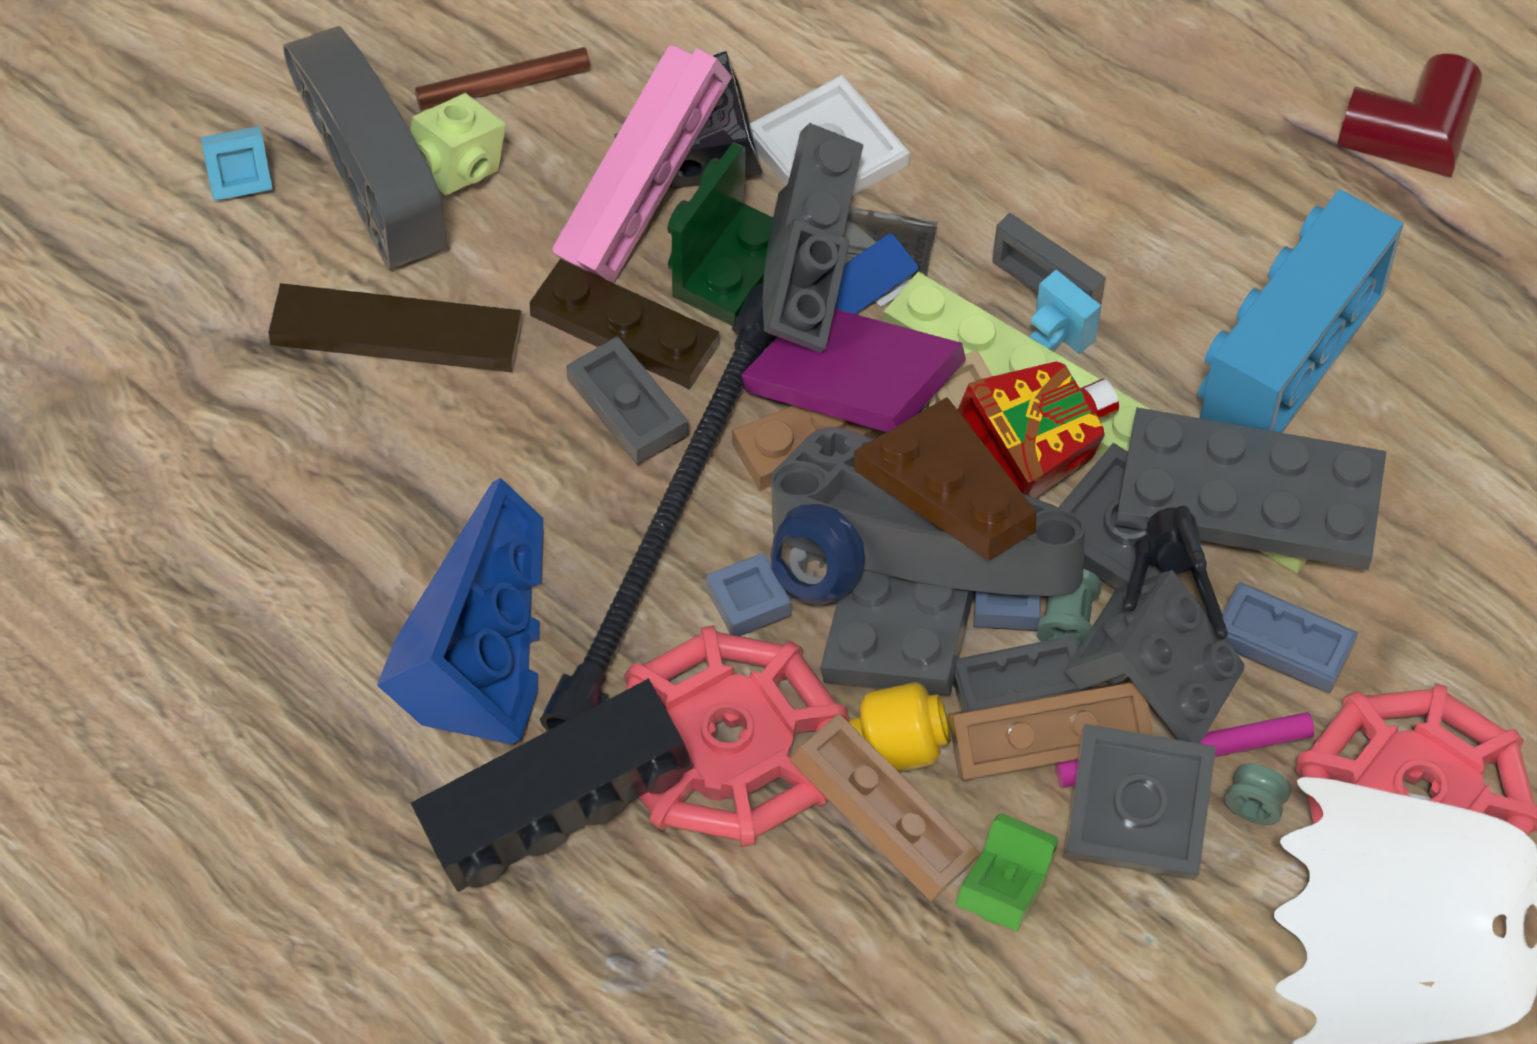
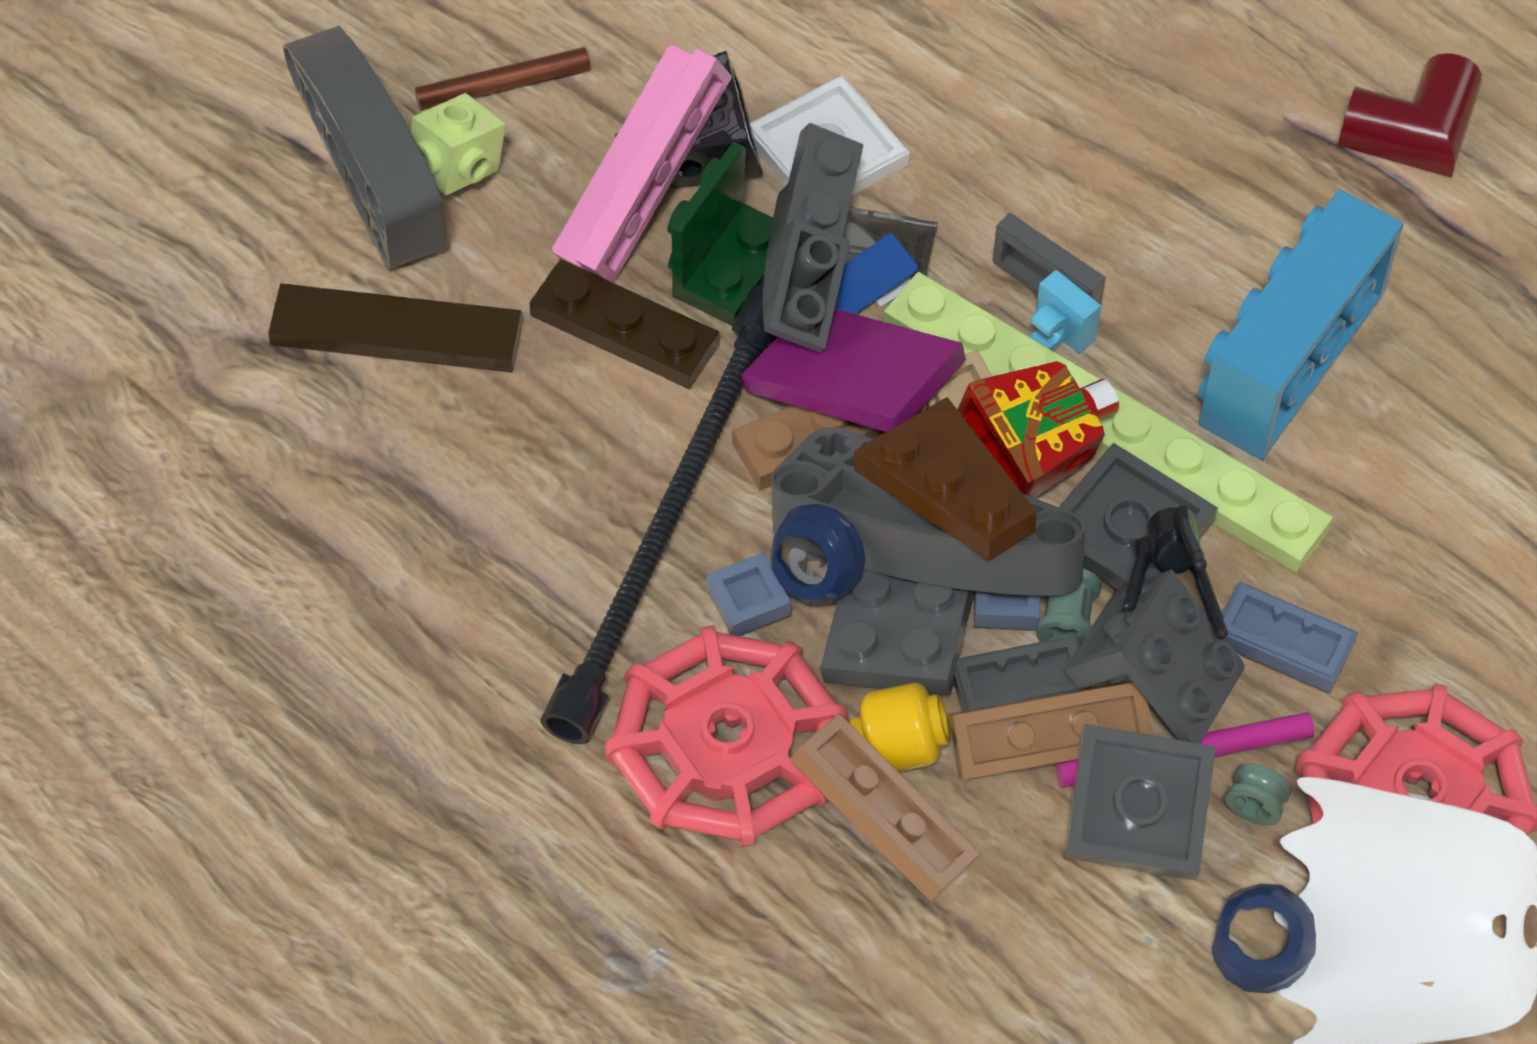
medium azure tile [200,126,273,201] -> none
blue wedge [377,478,543,744] -> none
black brick [411,678,695,892] -> none
dark grey plate [566,336,688,464] -> none
bright green bracket [956,814,1058,932] -> none
dark grey plate [1115,407,1387,570] -> none
none -> dark blue piece [1211,883,1316,994]

